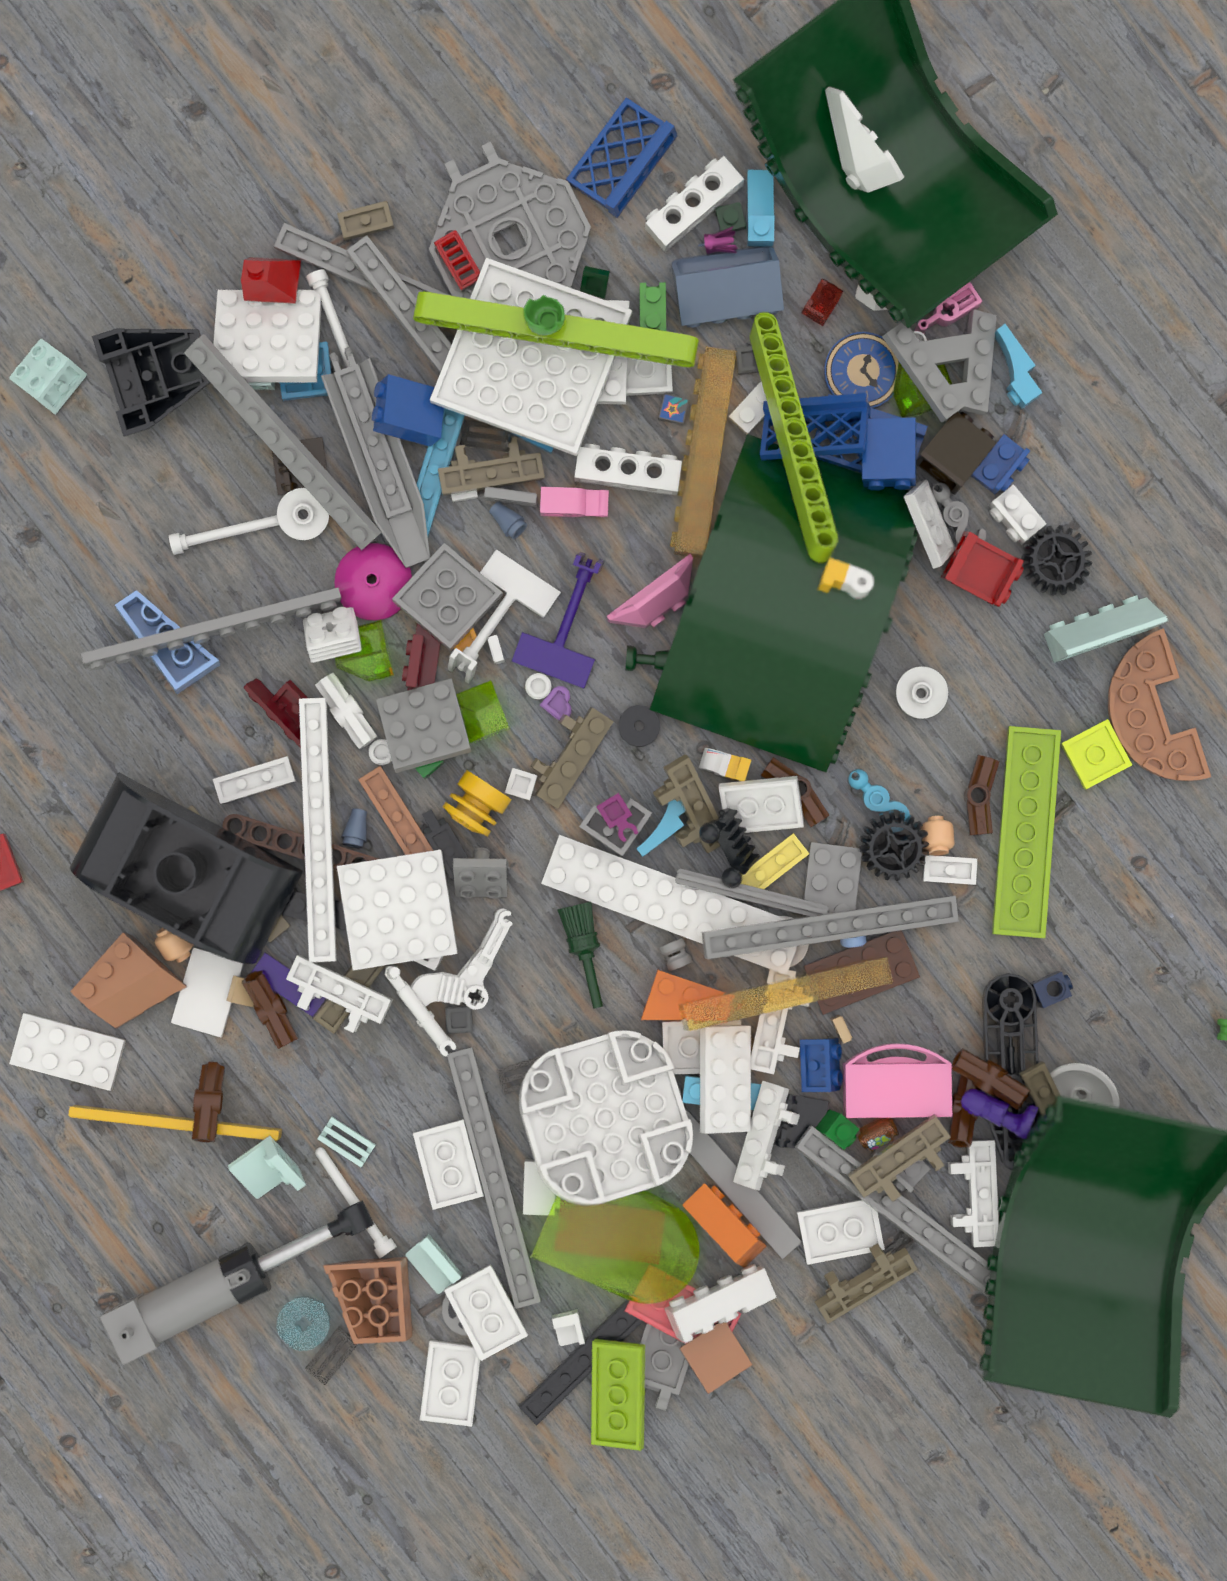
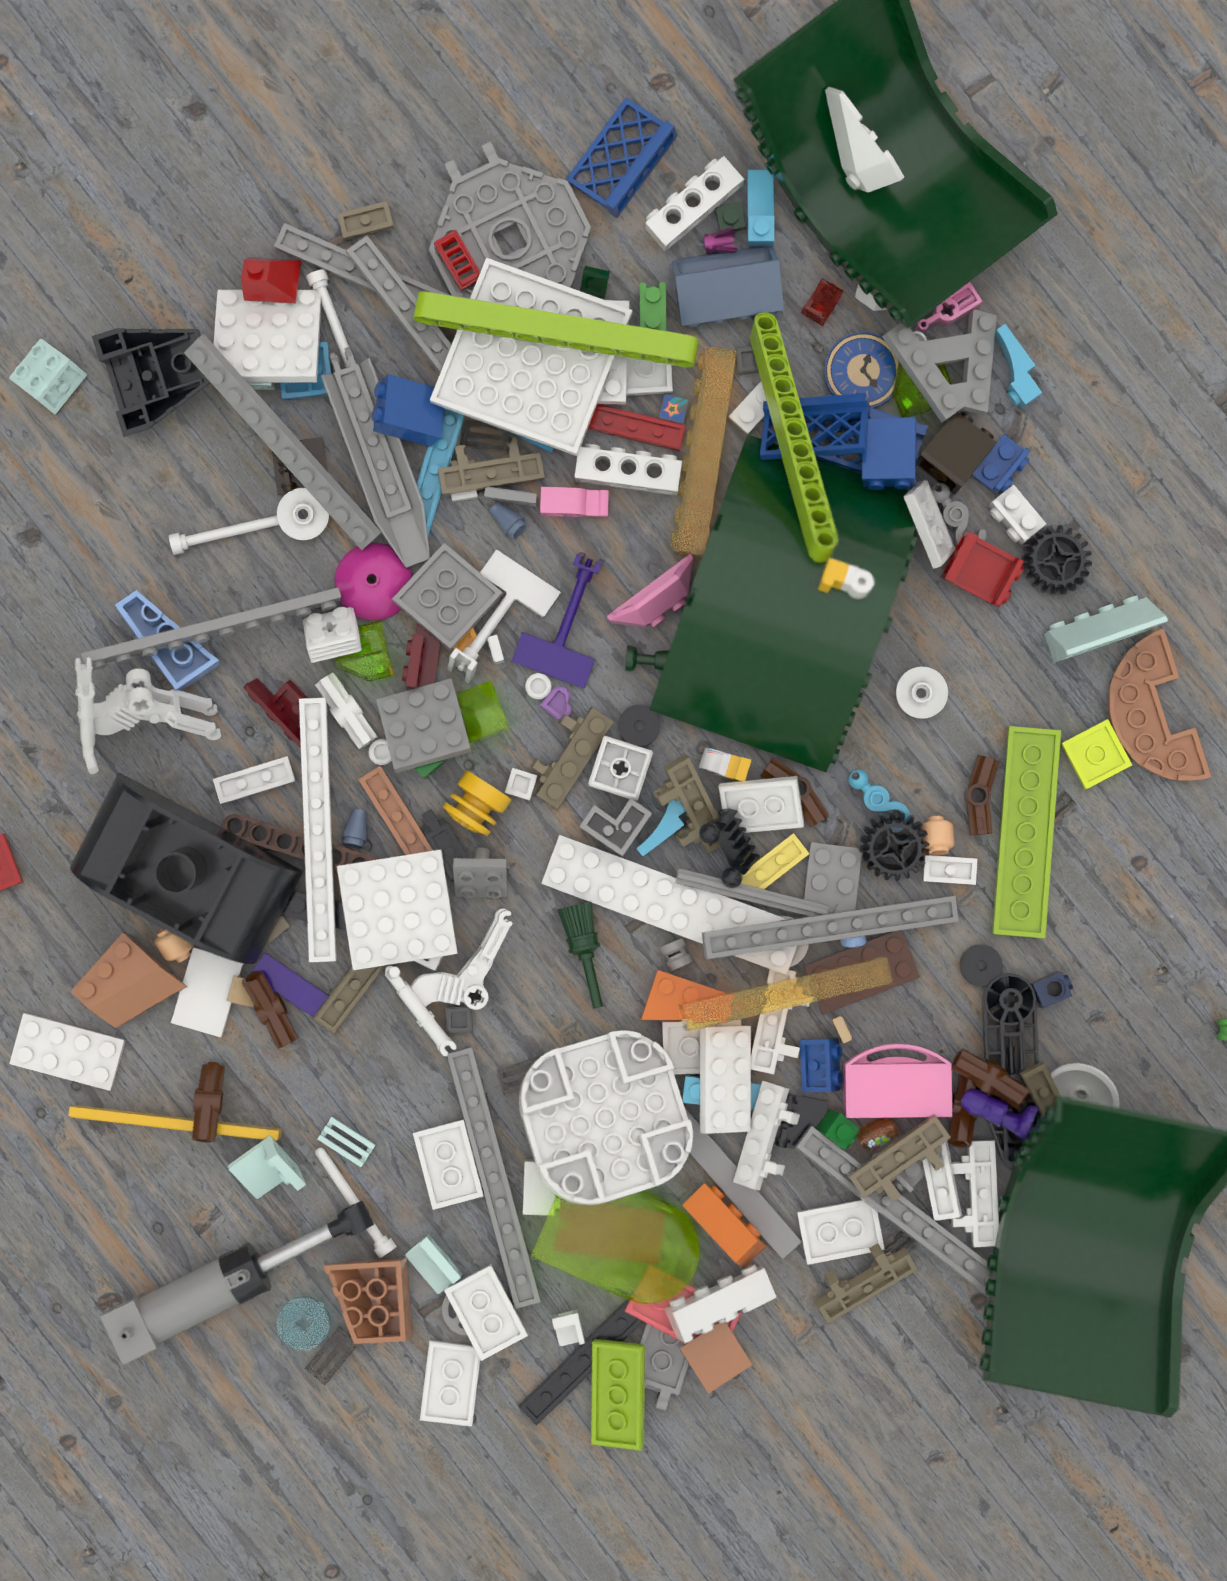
white hinge [286,955,393,1033] -> none
bright green hair [523,295,565,335] -> none
magenta plate [596,793,638,842] -> none
none -> white piece [75,658,221,774]
none -> red tile [588,404,686,451]
none -> white brick [588,736,653,801]
none -> white plate [923,1140,962,1221]
none -> black piece [959,945,1003,987]

